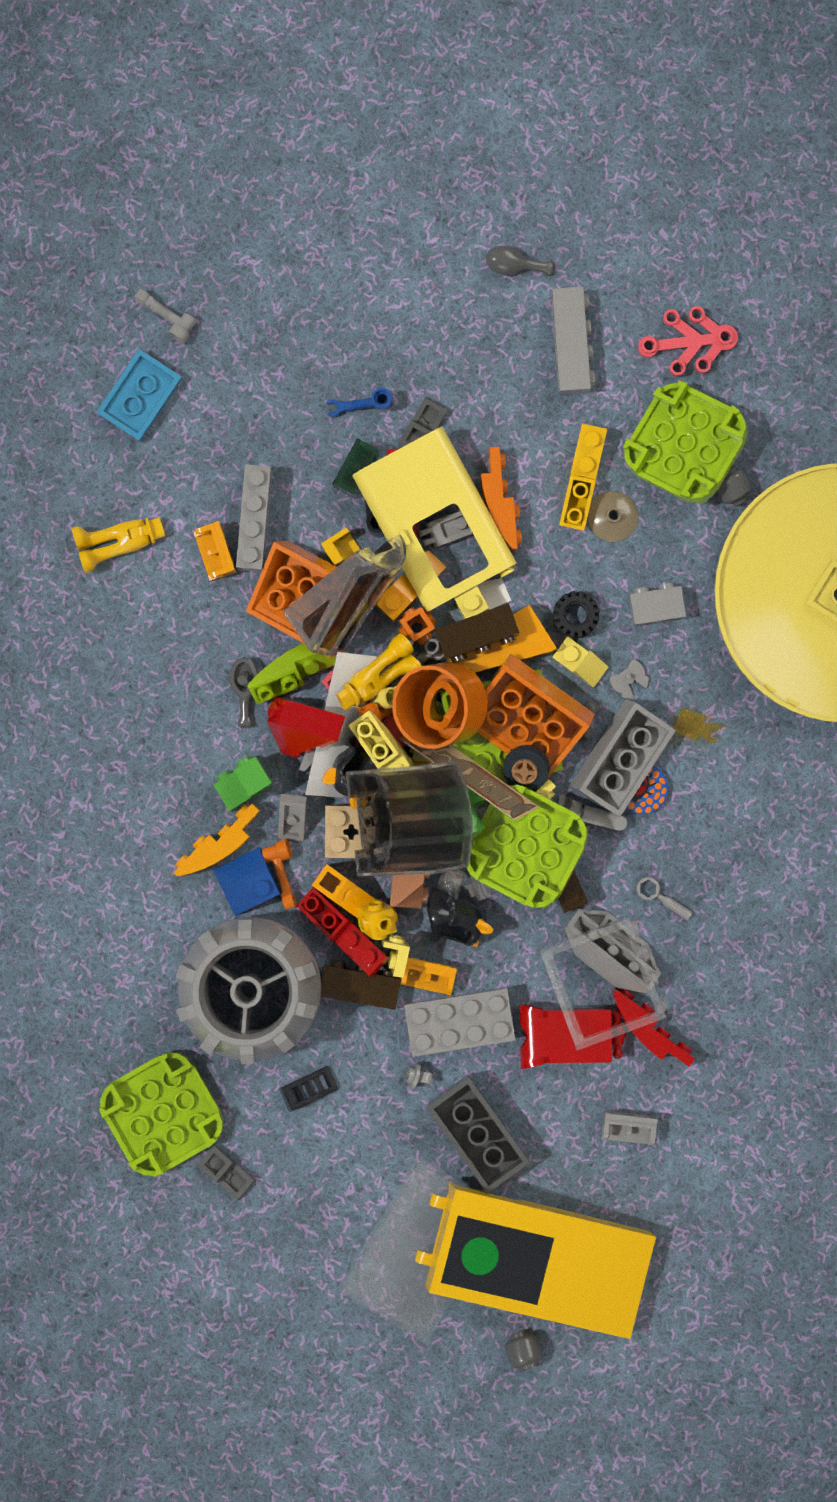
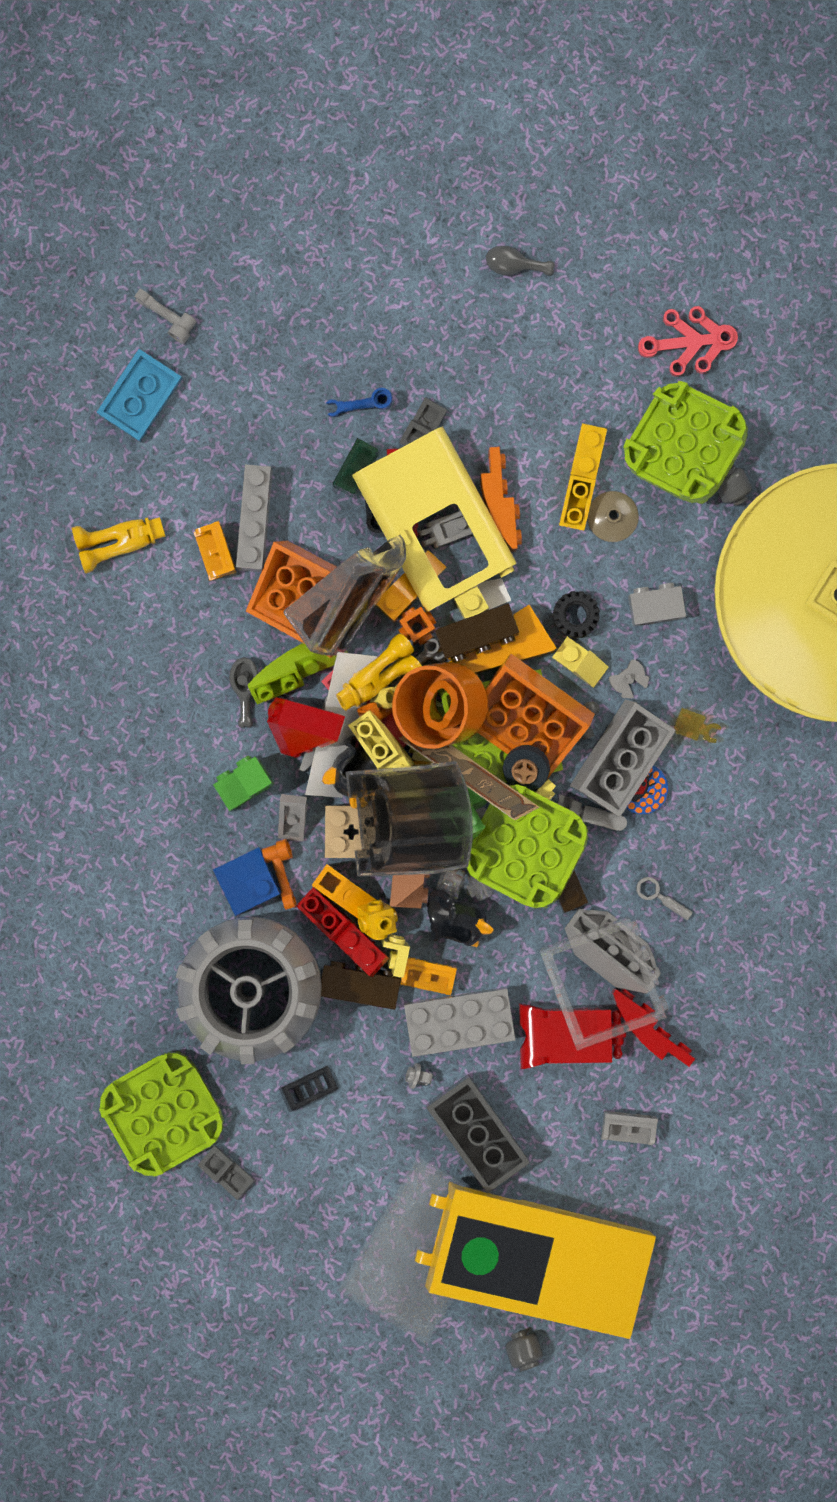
light orange slope [174,804,261,876] -> none
yellow panel [321,527,361,567] -> none
light grey brick [551,286,595,395] -> none

